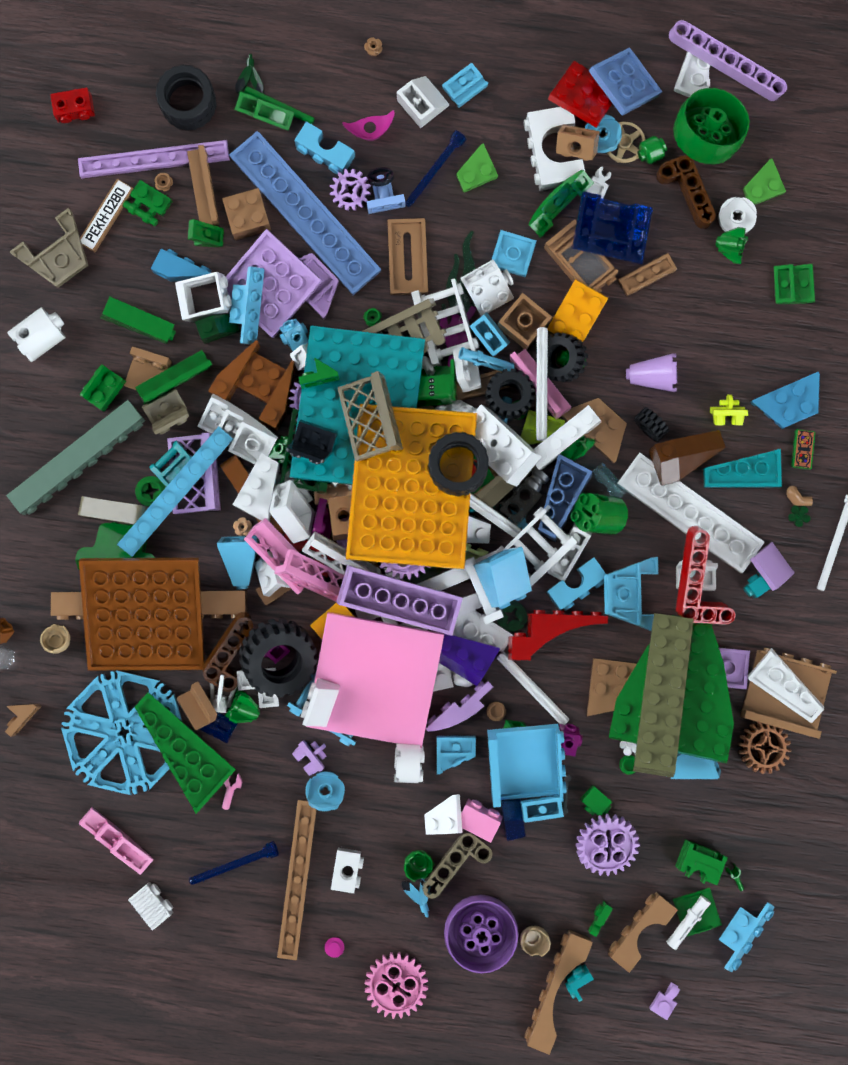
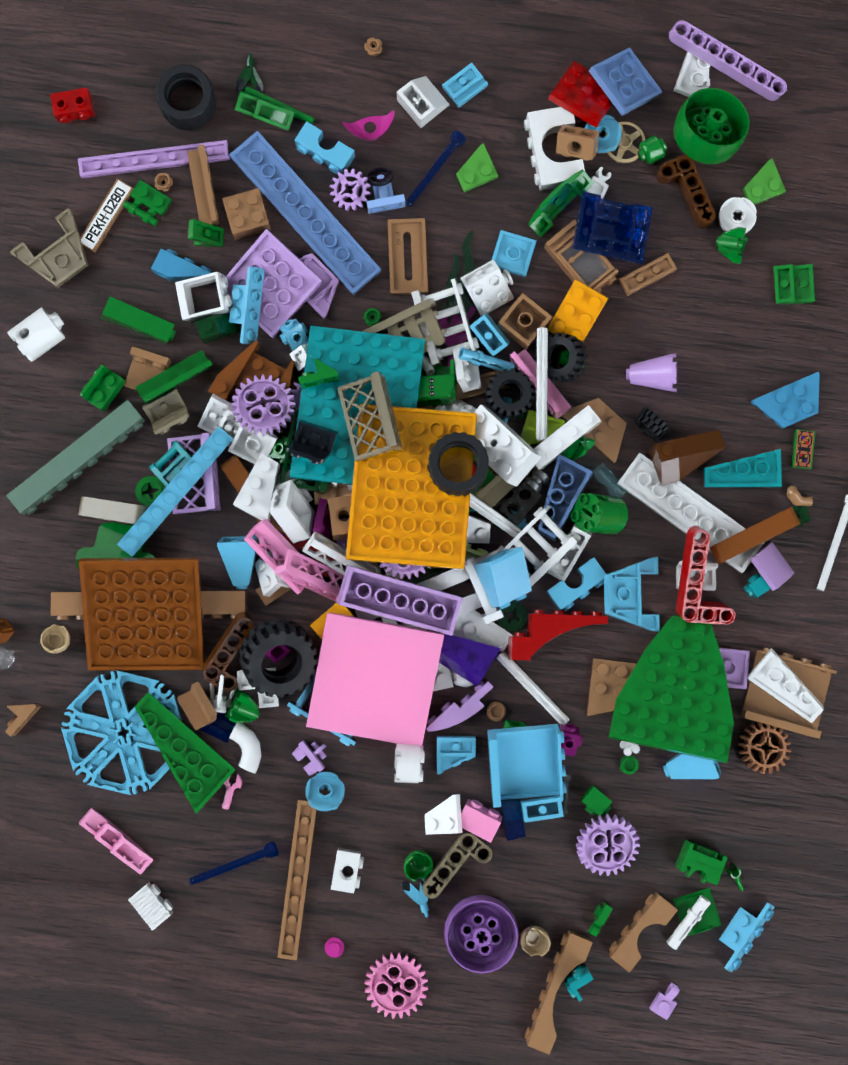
light nougat plate [233,517,252,536] -> none
white slope [301,678,340,727] -> none
olive brick [633,613,694,778] -> none
neon yellow hips [710,394,748,425] -> none
none -> white cylinder [229,723,261,774]
none -> lavender gear [231,374,295,437]
none -> dark orange beam [709,507,801,565]

